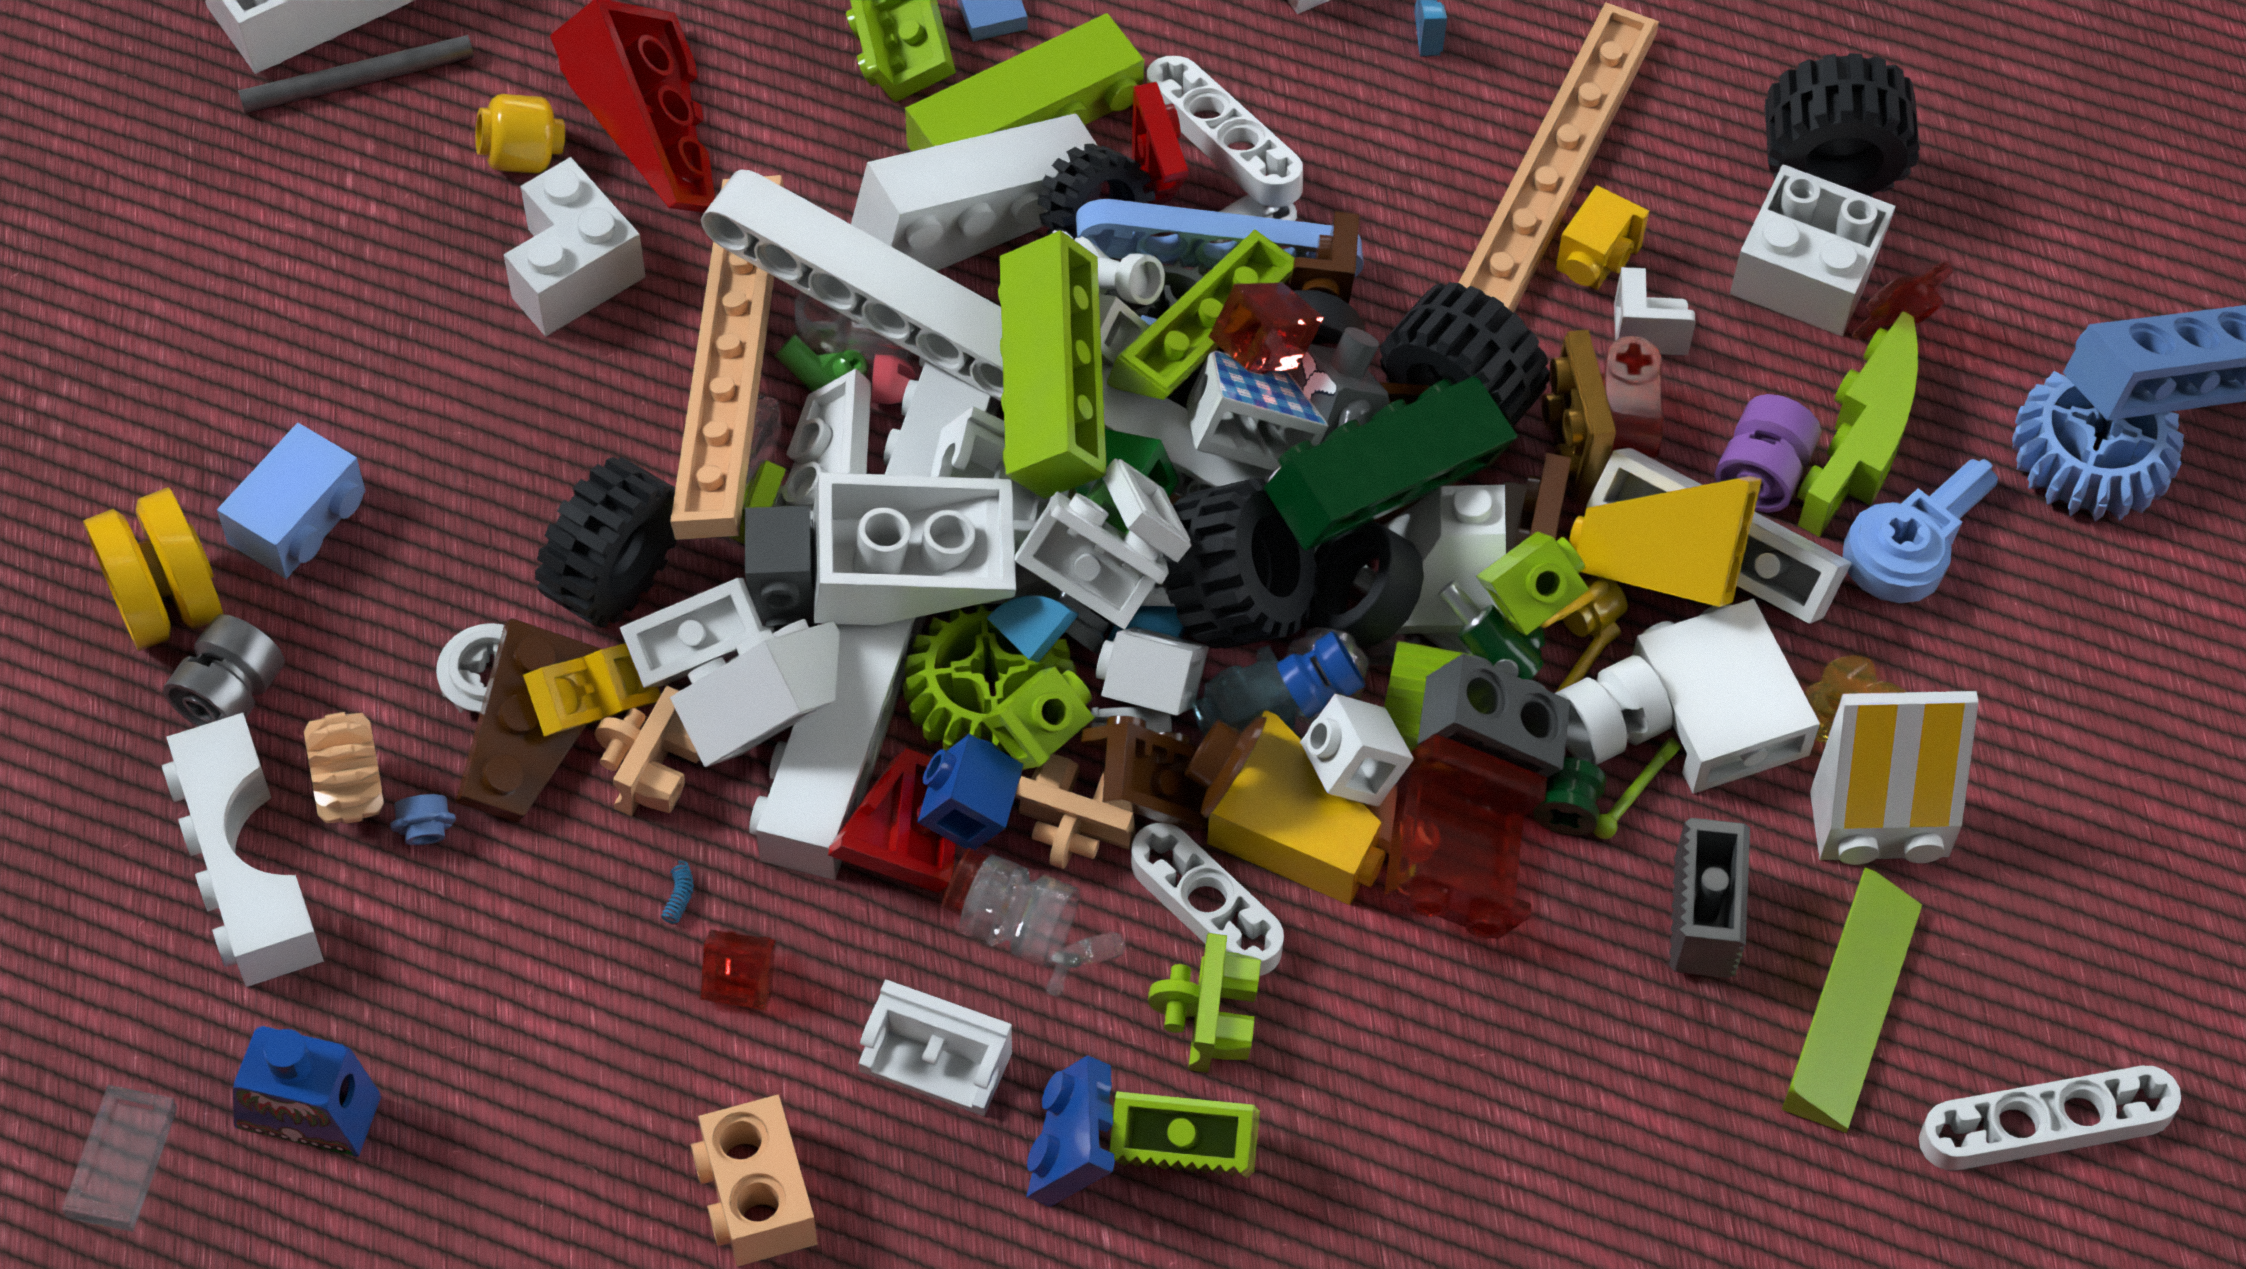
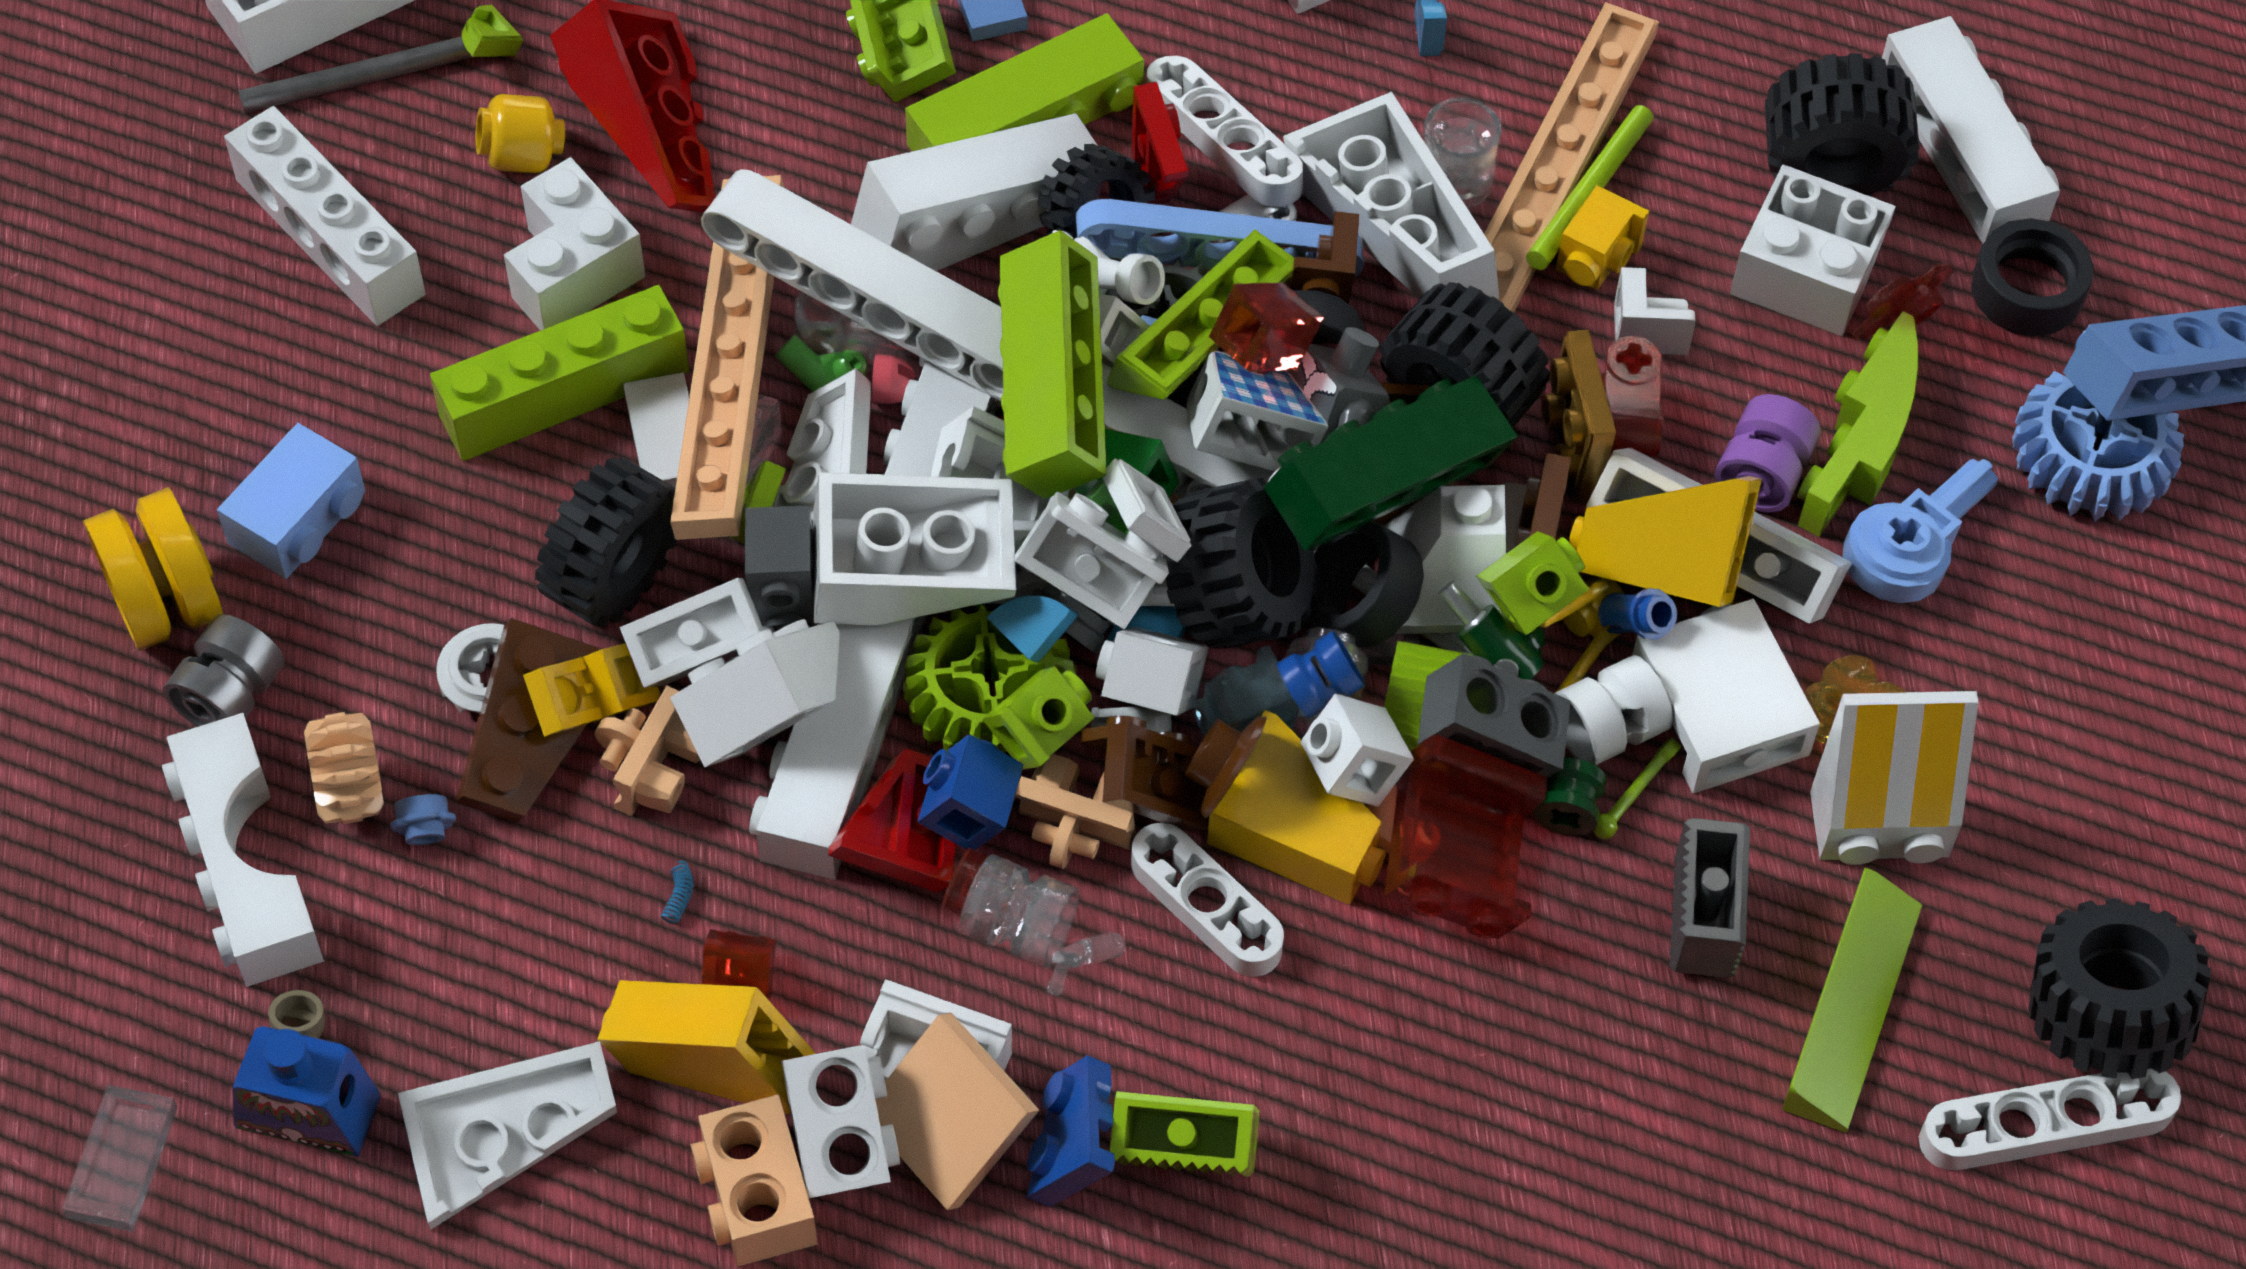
lime hips [1148,933,1261,1073] -> none
none -> white brick [224,105,426,326]
none -> dark tan hinge [268,990,325,1039]
none -> white wing [398,1042,617,1230]
none -> lime brick [430,285,689,462]
none -> lime tile [461,4,523,57]
none -> yellow slope [597,980,816,1114]
none -> white tile [623,372,689,488]
none -> white brick [781,1045,900,1198]
none -> light nougat tile [875,1013,1039,1210]
none -> white wedge [1283,92,1499,299]
none -> clear wheel [1422,97,1502,208]
none -> lime bar [1526,105,1653,270]
none -> blue pin [1598,588,1677,640]
none -> white brick [1882,16,2060,244]
none -> black tyre [1971,218,2094,336]
none -> black tyre [2028,898,2211,1079]

